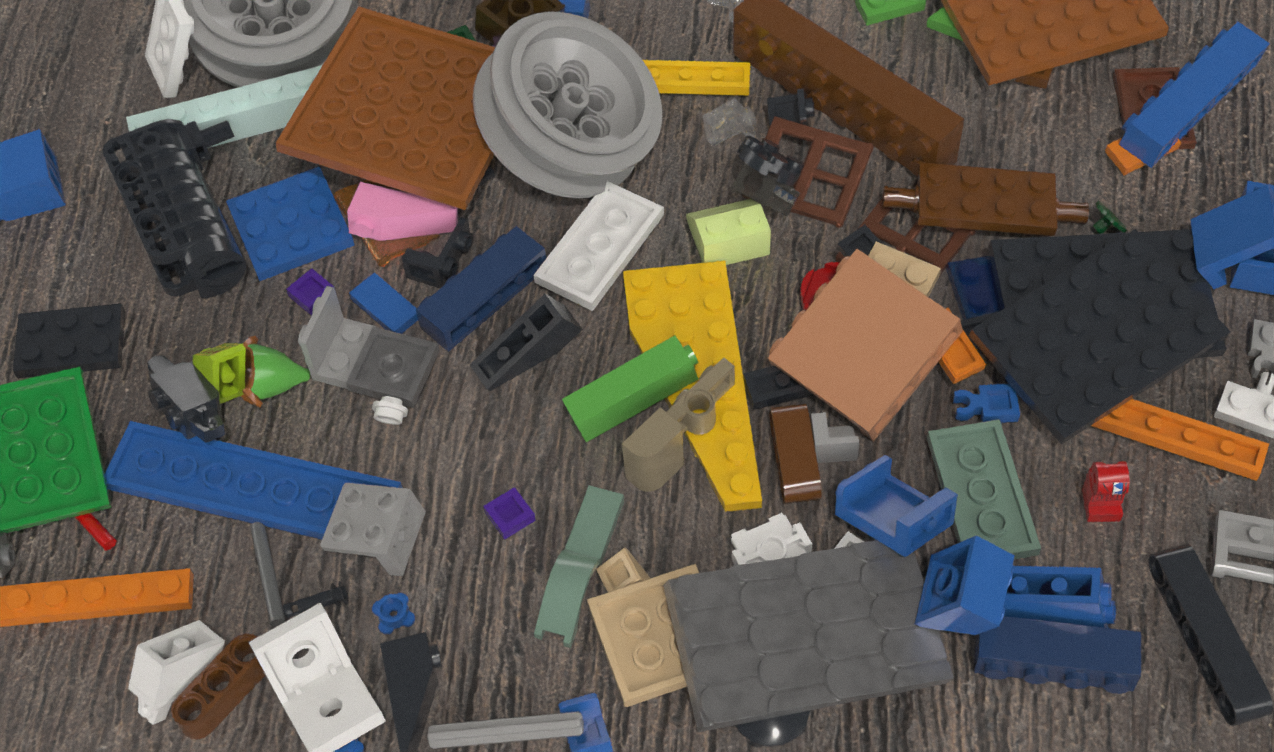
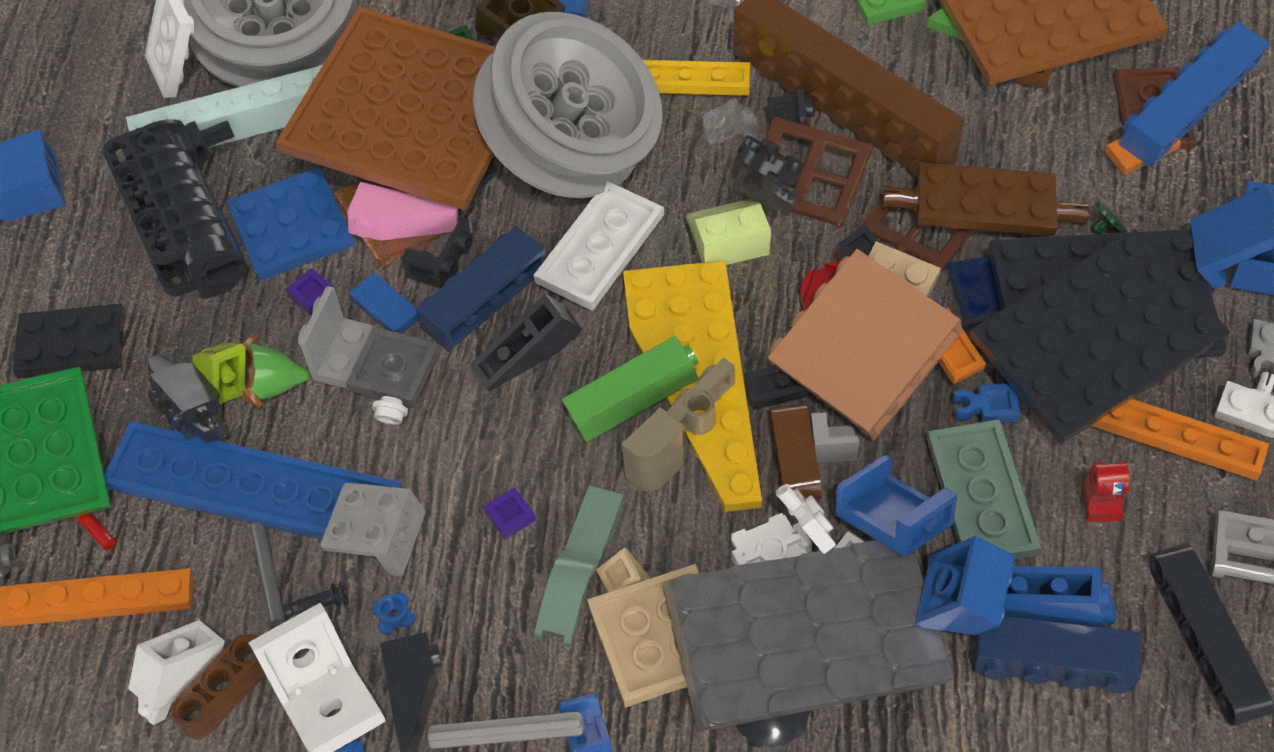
none -> white plate [776,484,836,554]

